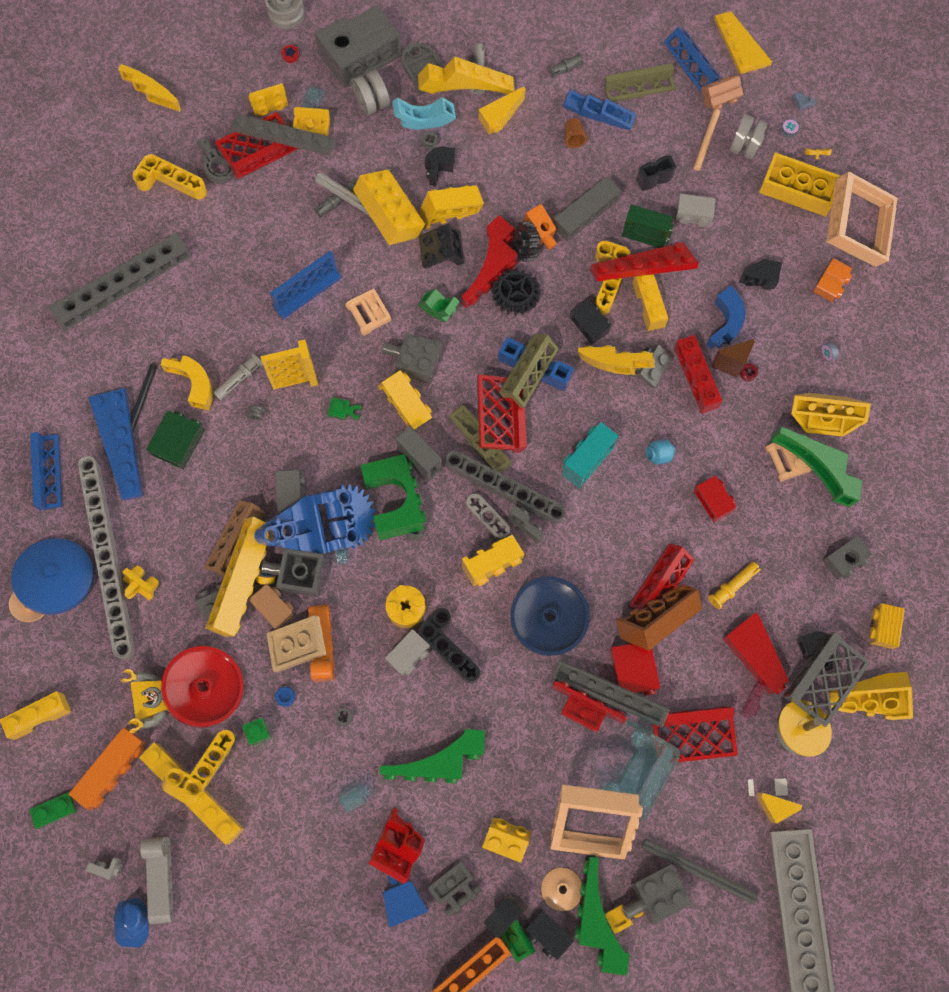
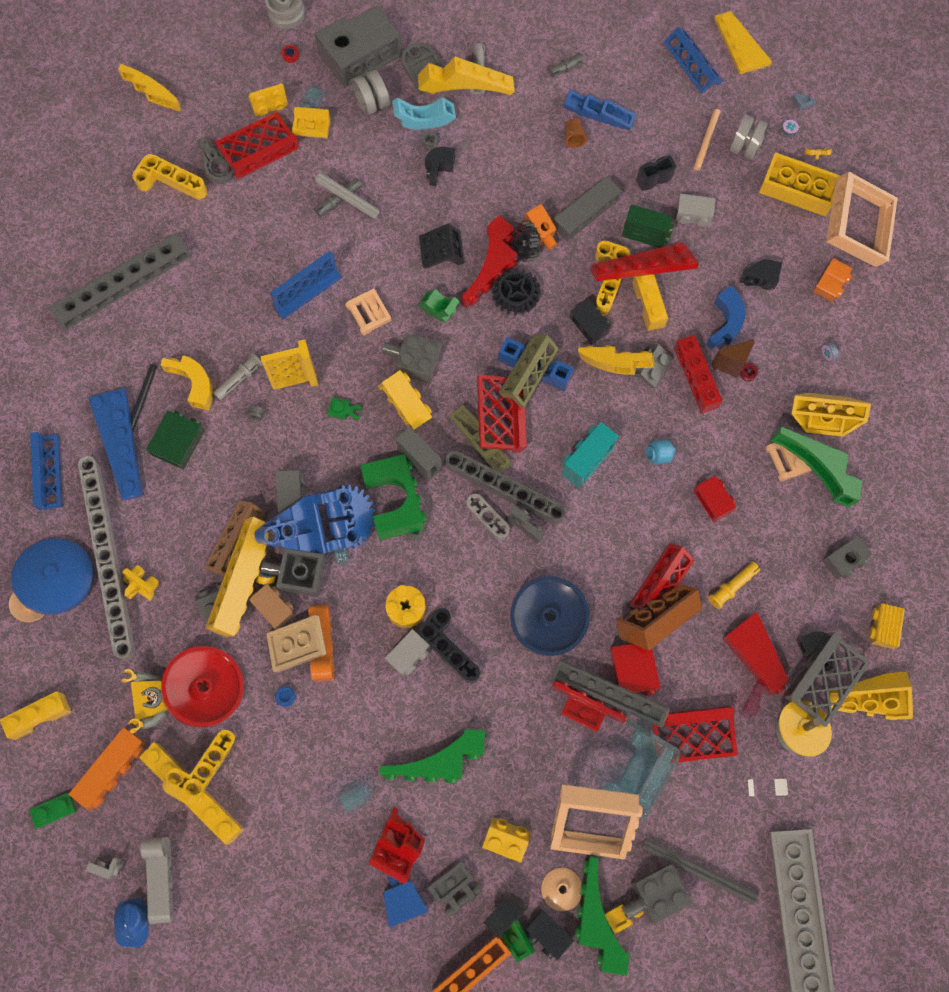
dark grey plate [231,114,336,156] -> none
green brick [242,718,272,746] -> none
dark grey bush [334,708,353,727] -> none
yellow brick [353,169,425,245] -> none
yellow wedge [419,185,484,229] -> none
yellow wedge [462,535,524,587] -> none
yellow slope [479,87,526,134] -> none
olive fence [604,63,676,102] -> none
nougat brick [701,75,744,110] -> none
yellow slope [756,792,802,824] -> none

